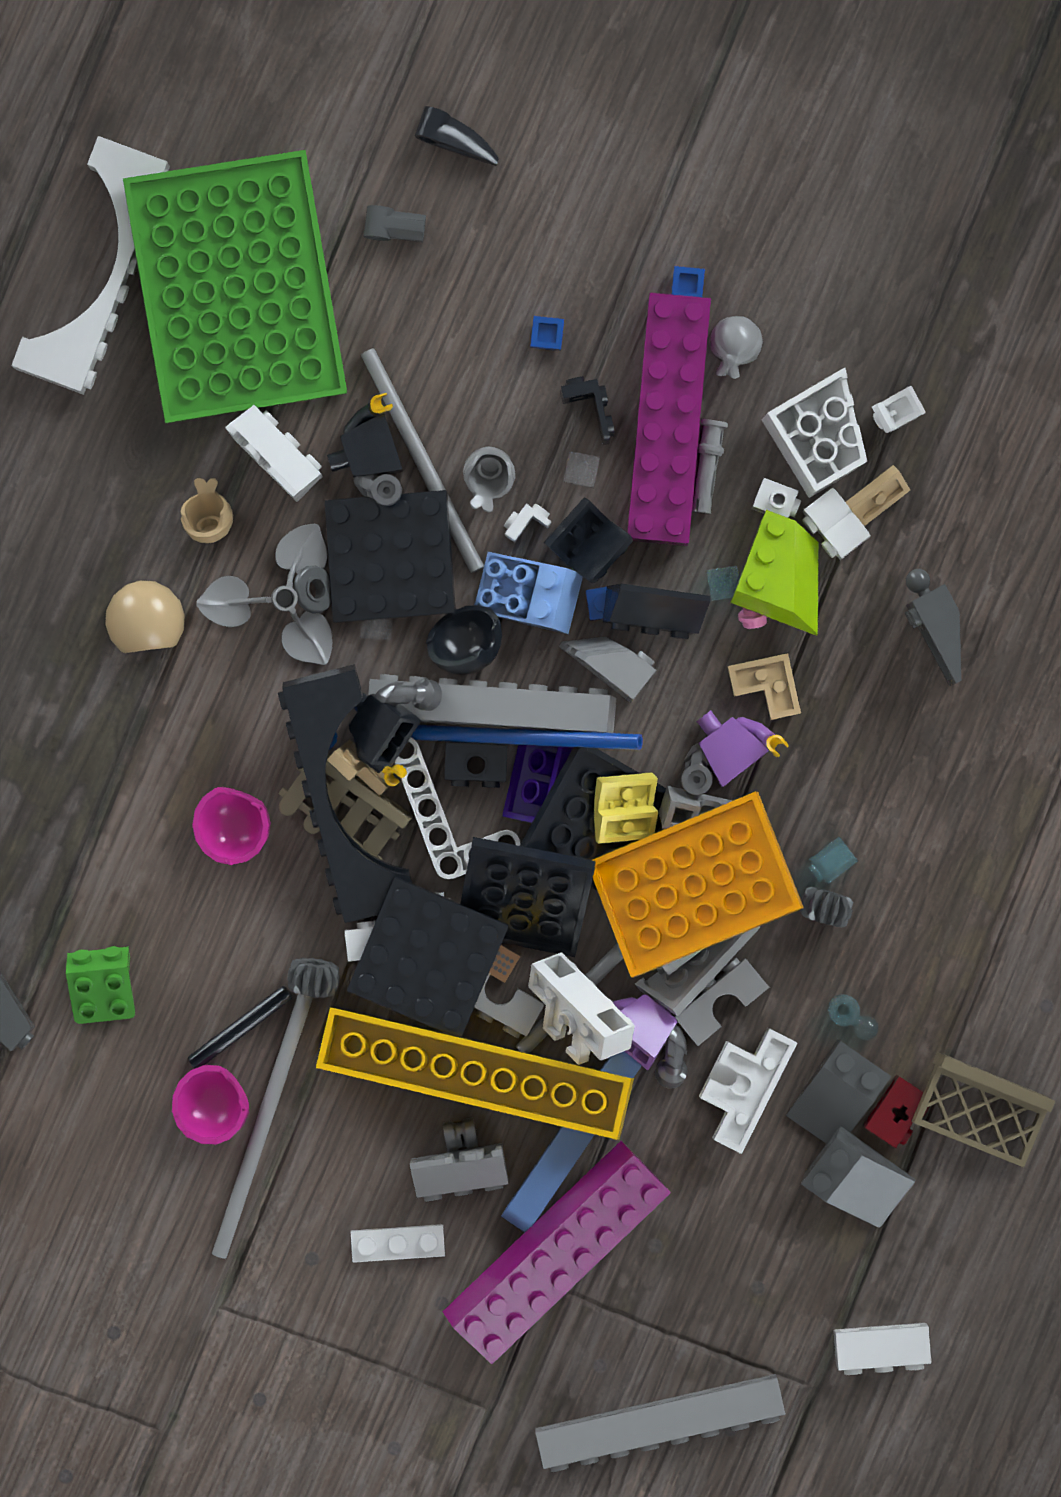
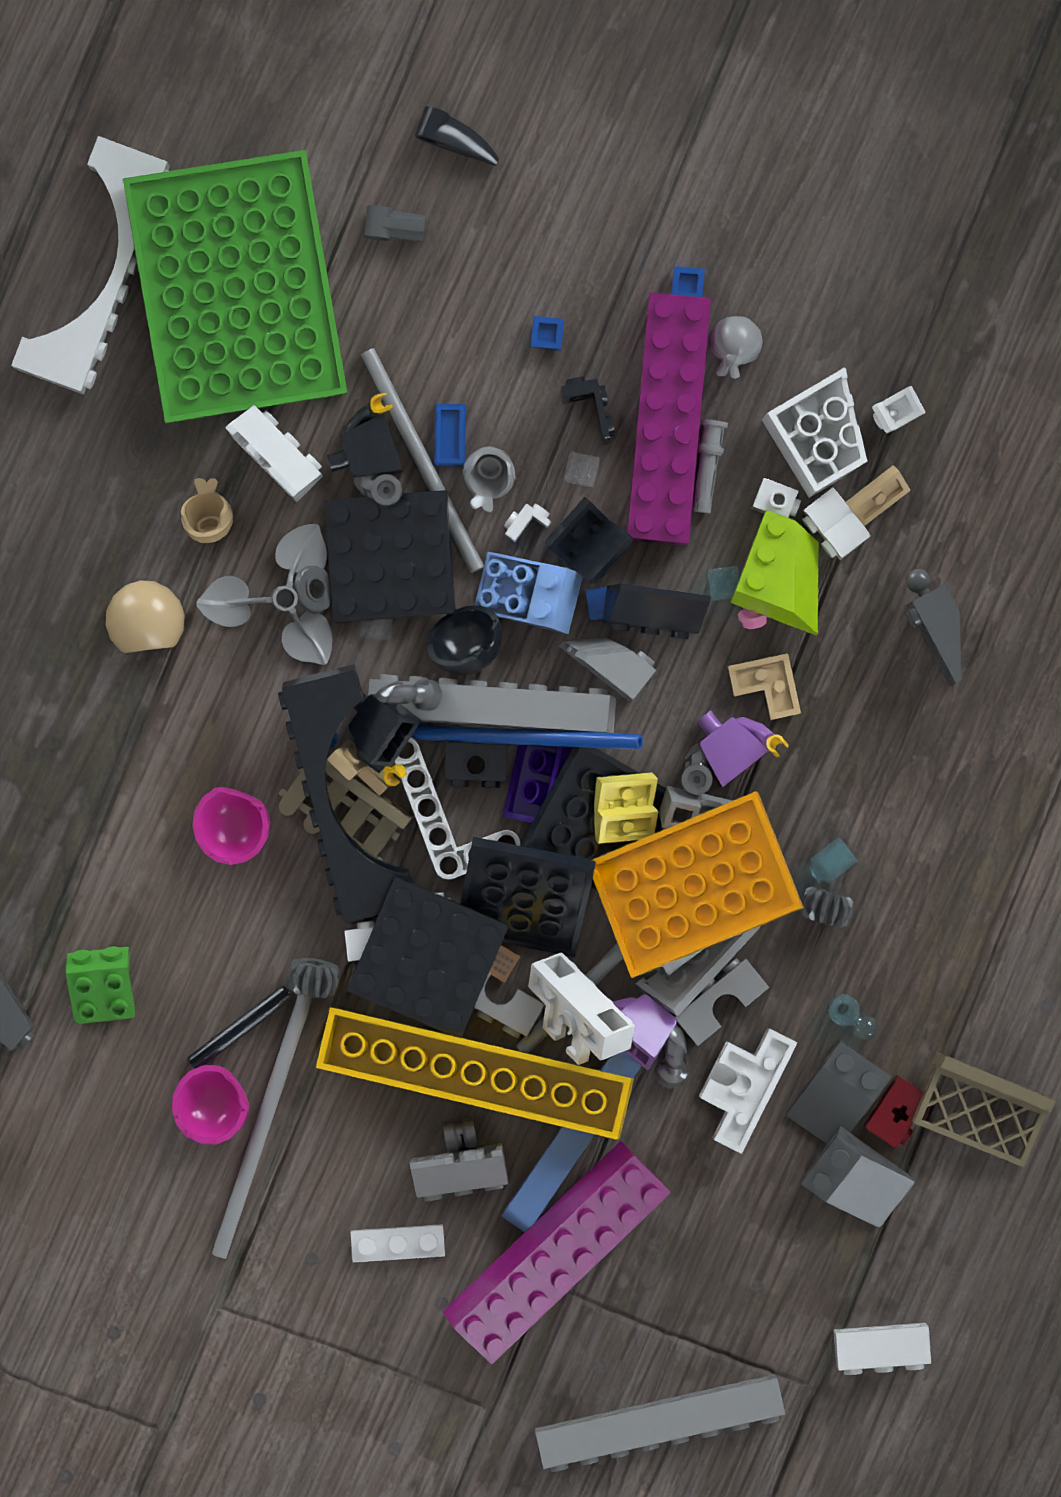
none -> blue tile [434,404,466,466]

